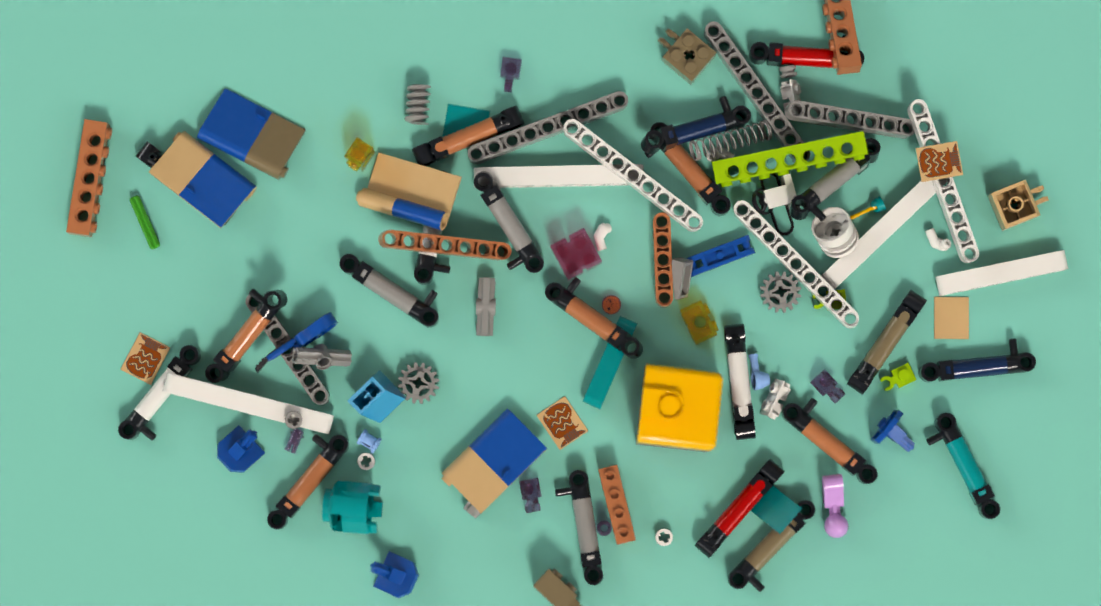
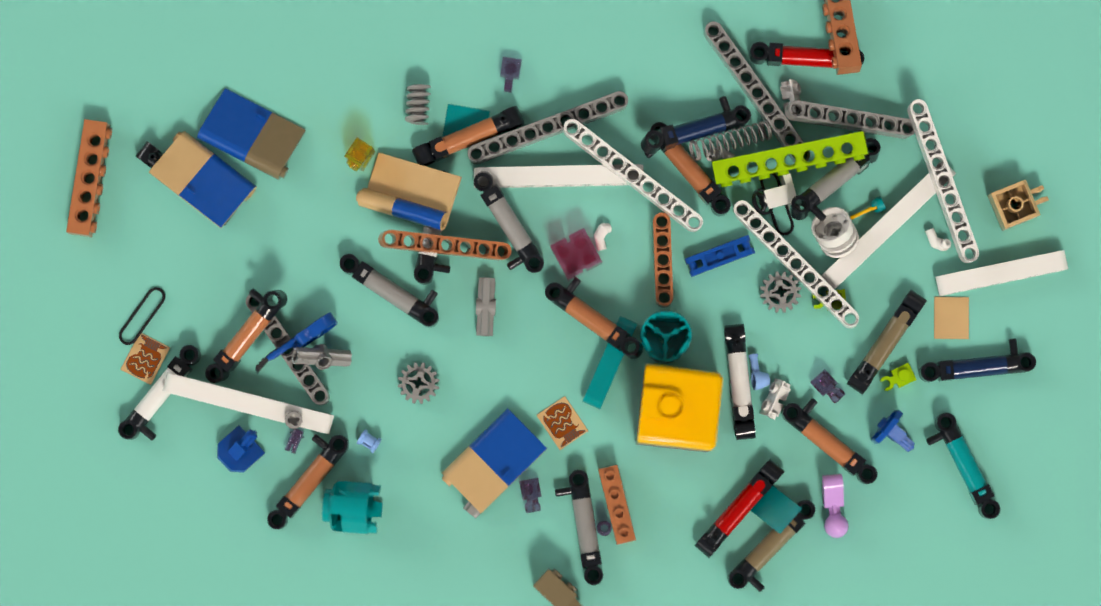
bright green axle [129,195,160,250] -> none
dark azure slope [348,370,406,423] -> none
white bush [357,453,375,470] -> none
blue piece [370,551,419,598] -> none
tile [602,295,621,315] -> none
white bush [655,529,673,546] -> none
dark tan hinge [658,28,716,85] -> none
light grey slope [672,257,693,300] -> none
clear yellow brick [679,300,719,346] -> none
light grey bush [779,65,797,78] -> none
sticker [915,141,963,182] -> none
none -> black piece [119,287,165,345]
none -> teal piece [640,311,692,364]

